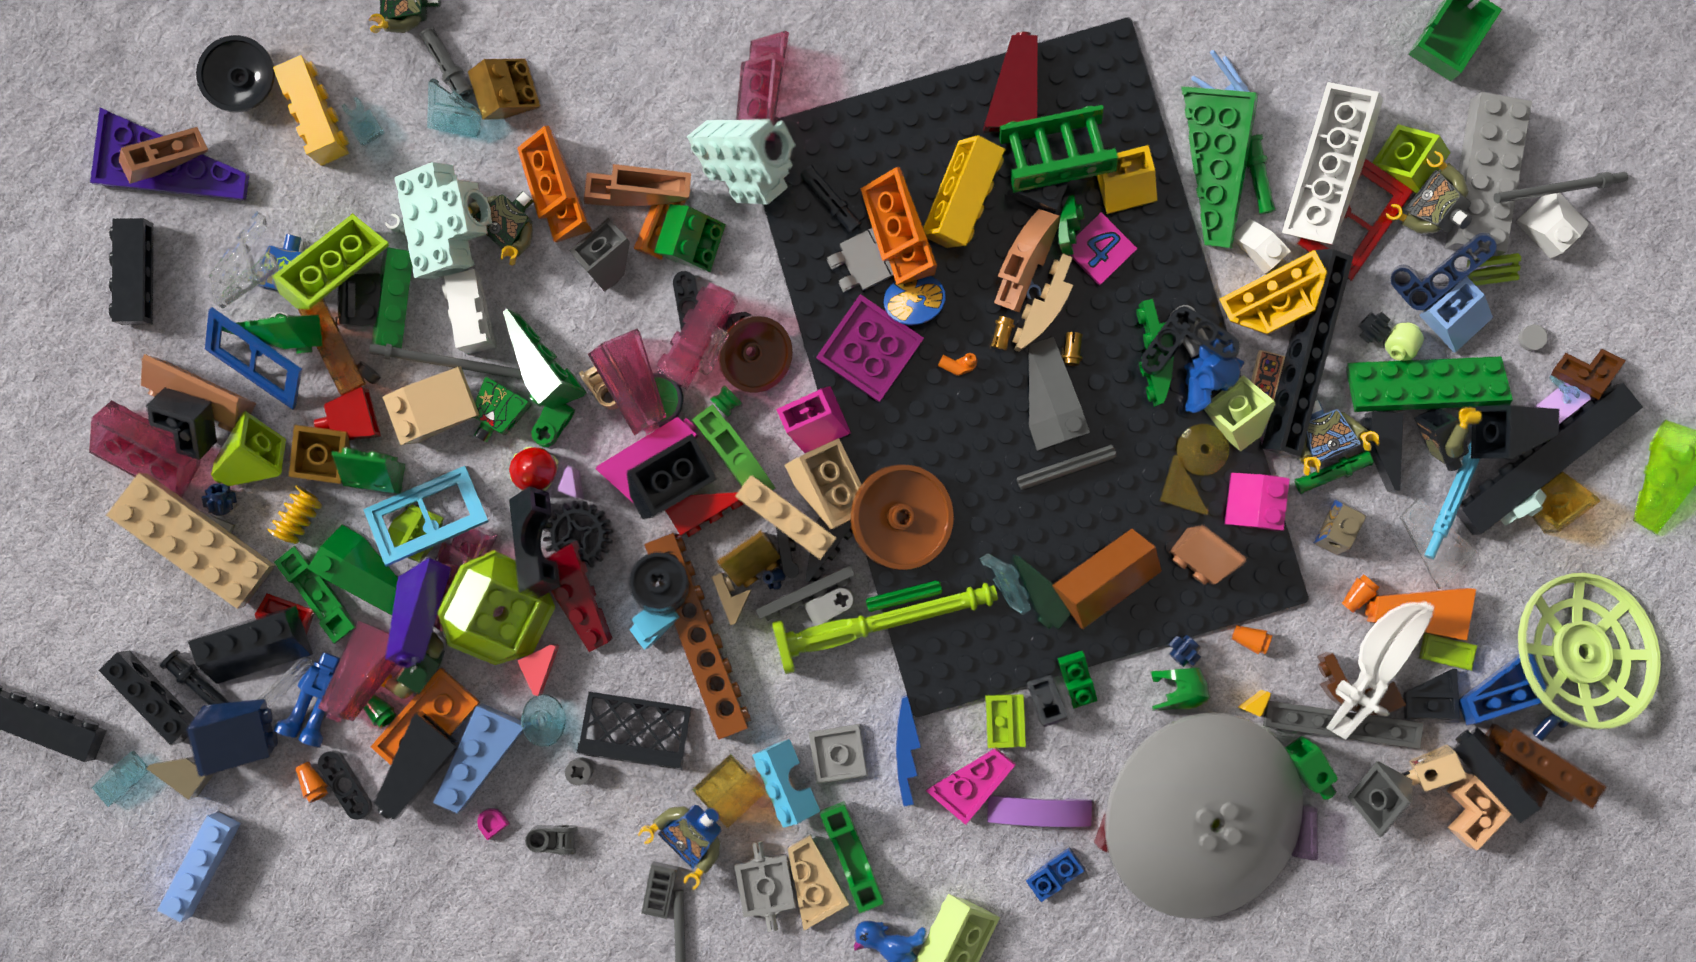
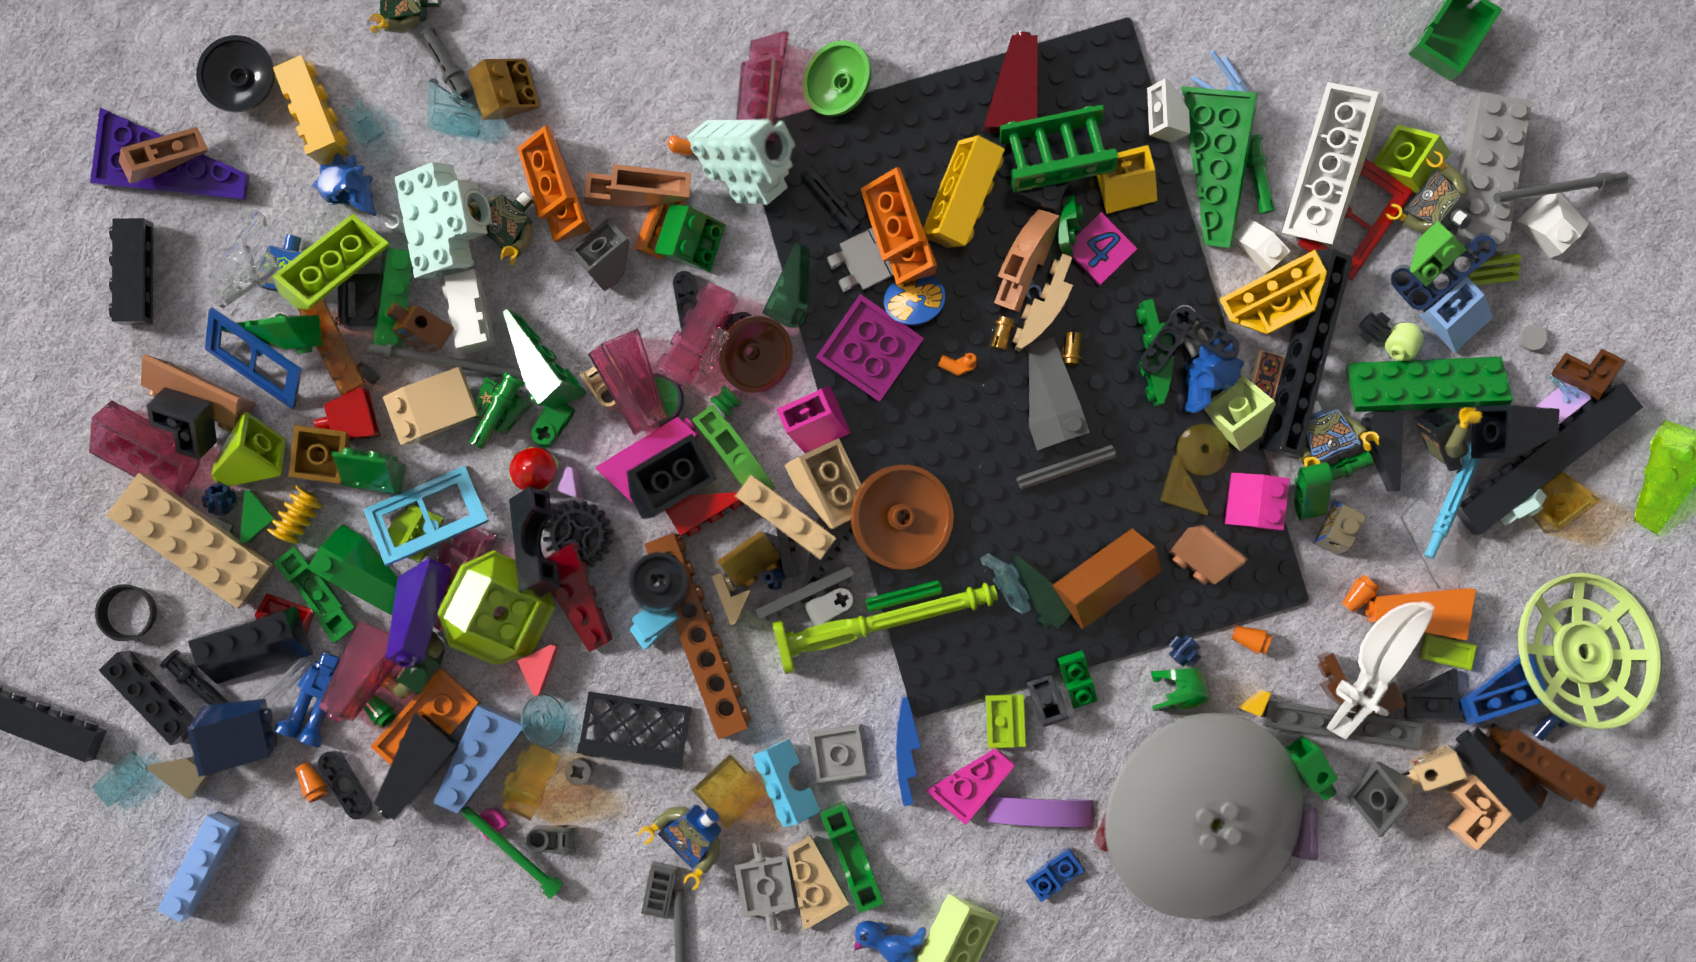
none -> black tyre [95,584,157,642]
none -> green slope [240,490,274,543]
none -> blue head [312,153,377,216]
none -> reddish brown torso [386,302,454,353]
none -> green piece [462,807,564,899]
none -> green pin [469,372,525,450]
none -> clear yellow brick [501,743,560,821]
none -> orange arm [667,135,693,156]
none -> clear green slope [762,243,809,328]
none -> bright green dish [802,40,872,116]
none -> white slope [1147,79,1190,143]
none -> green beam [1294,462,1332,520]
none -> bright green slope [1410,221,1467,287]

